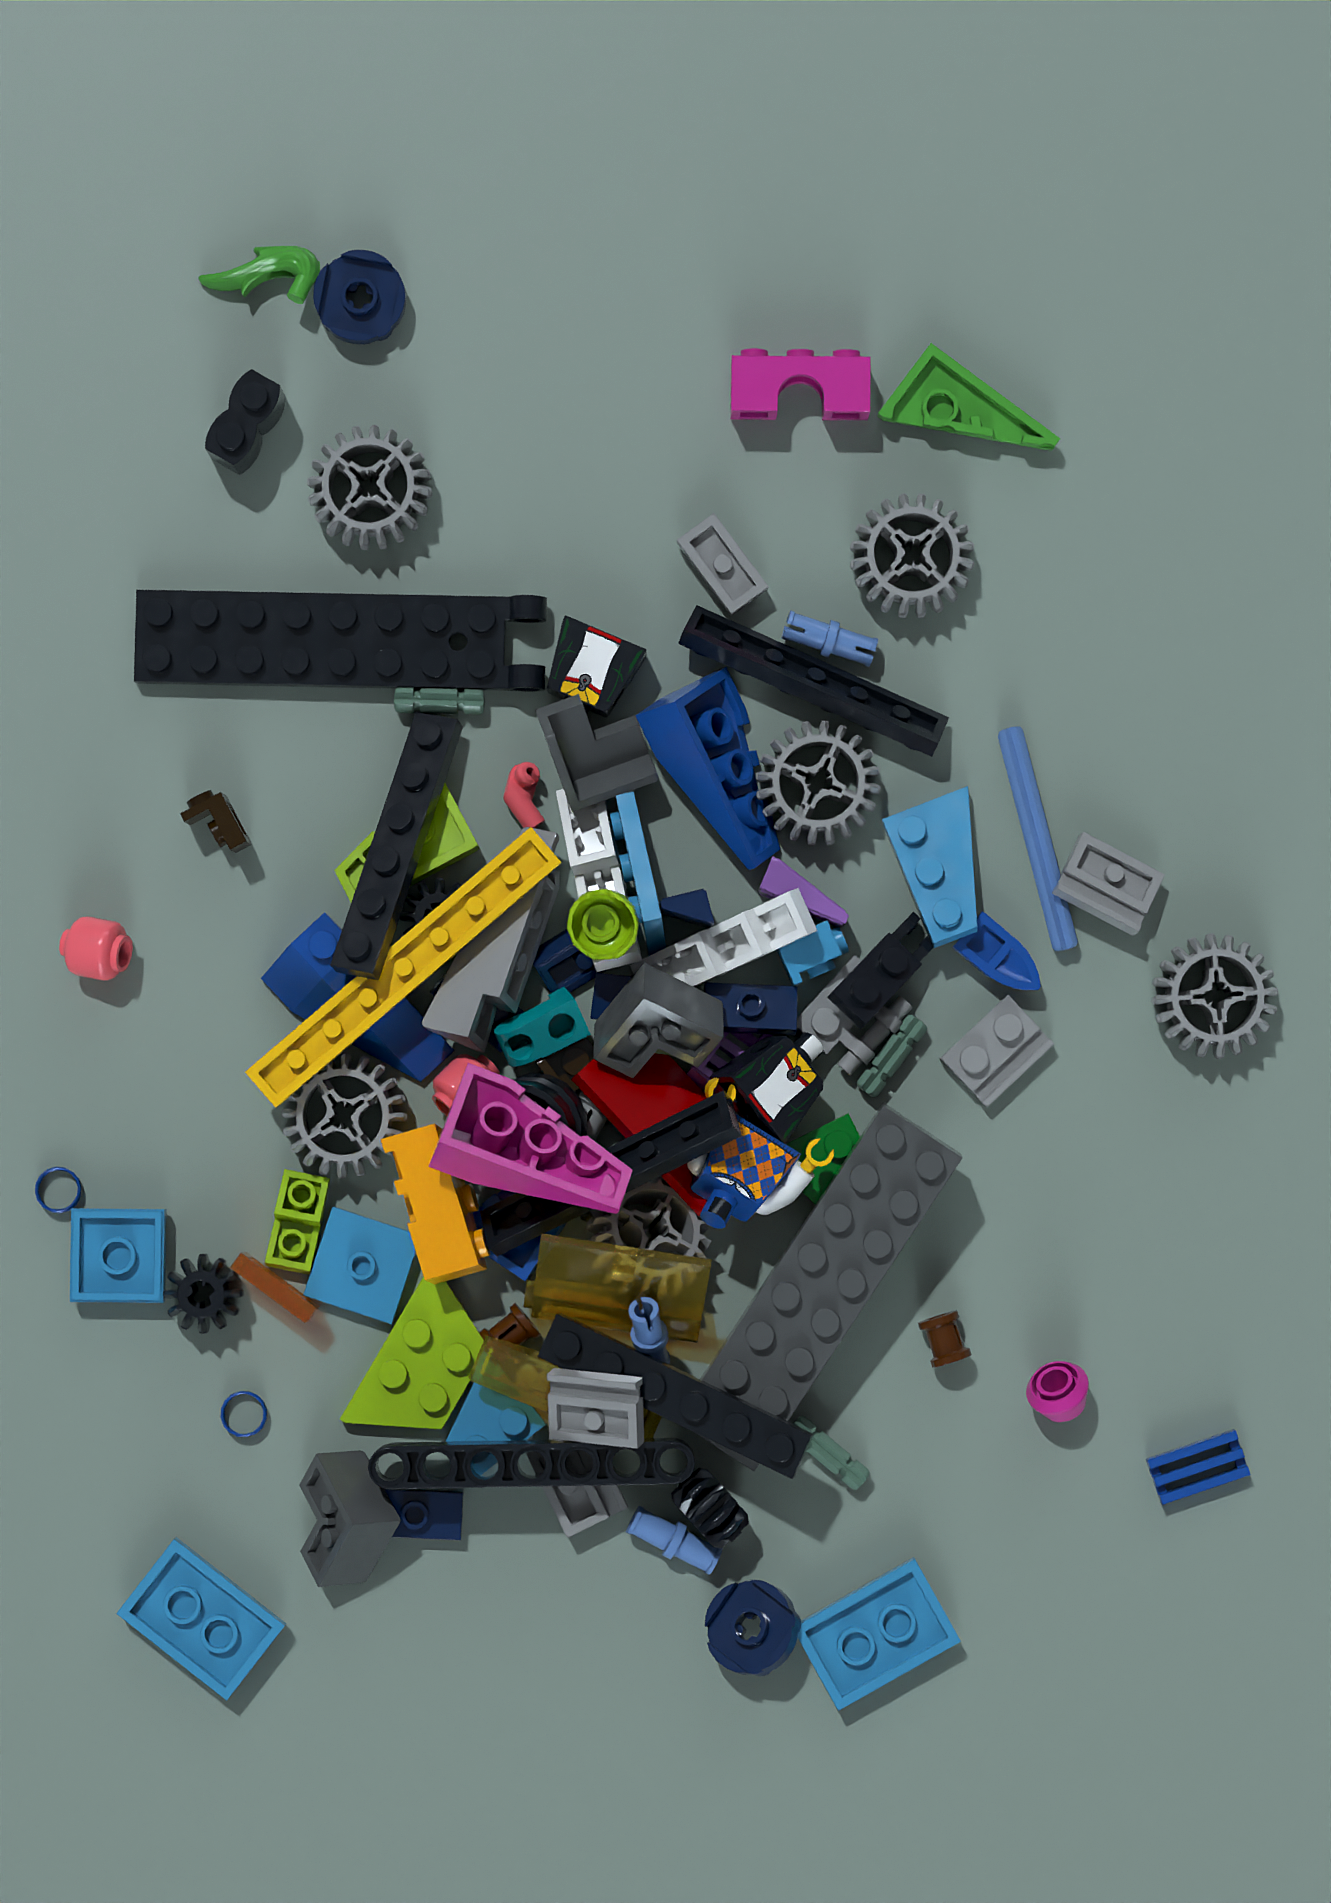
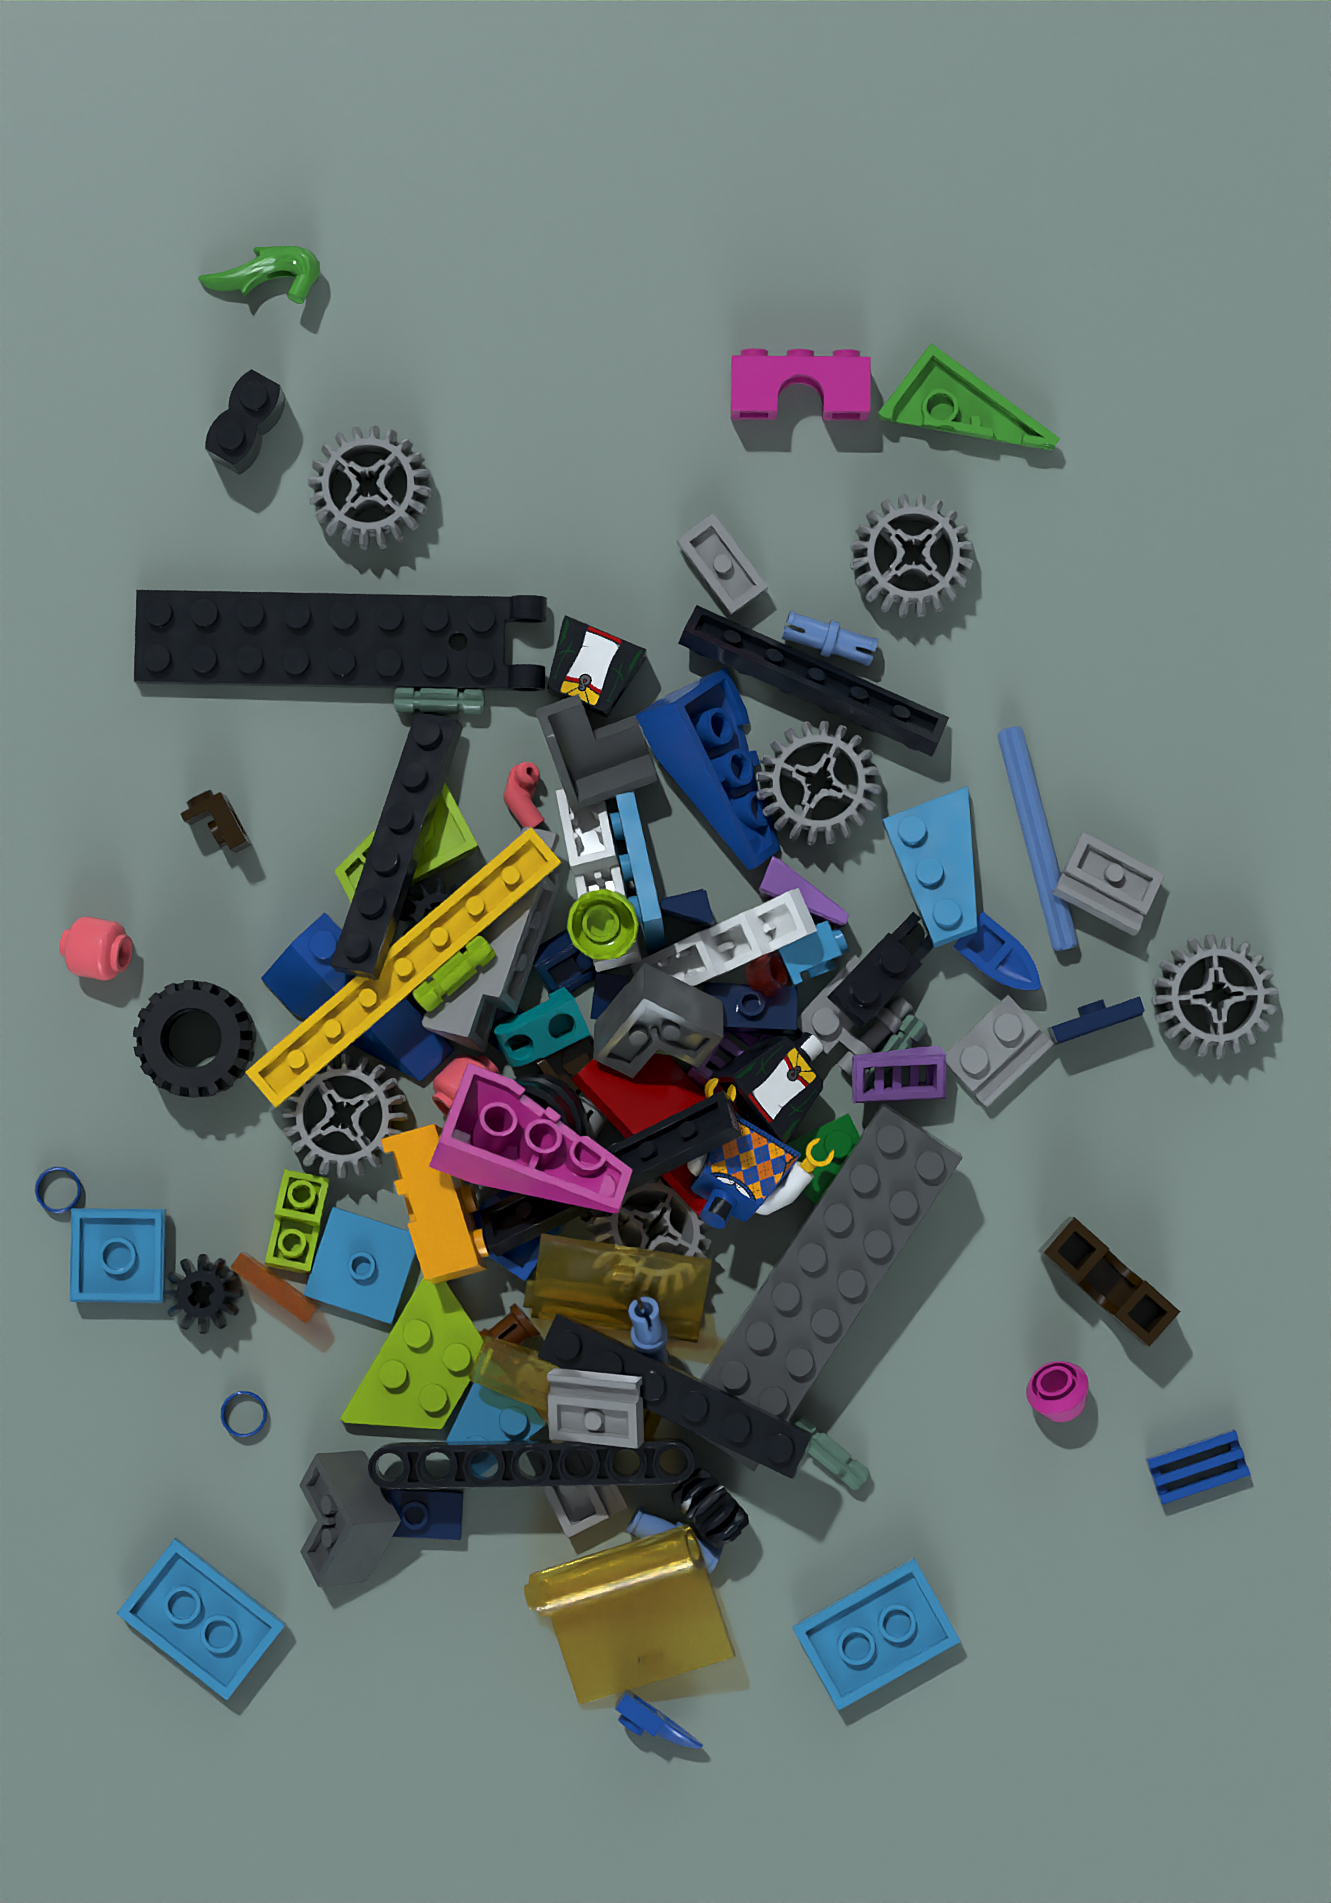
dark blue plate [313,250,406,344] -> none
dark blue plate [705,1580,801,1676] -> none
reddish brown bush [918,1310,972,1368] -> none
none -> black tyre [133,980,256,1098]
none -> lime axle [412,935,496,1012]
none -> clear yellow door [524,1524,736,1705]
none -> blue plate [615,1688,703,1749]
none -> clear red plate [746,952,787,997]
none -> medium lavender slope [852,1046,946,1103]
none -> dark brown arch [1038,1216,1181,1347]
none -> dark blue plate [1047,996,1145,1045]

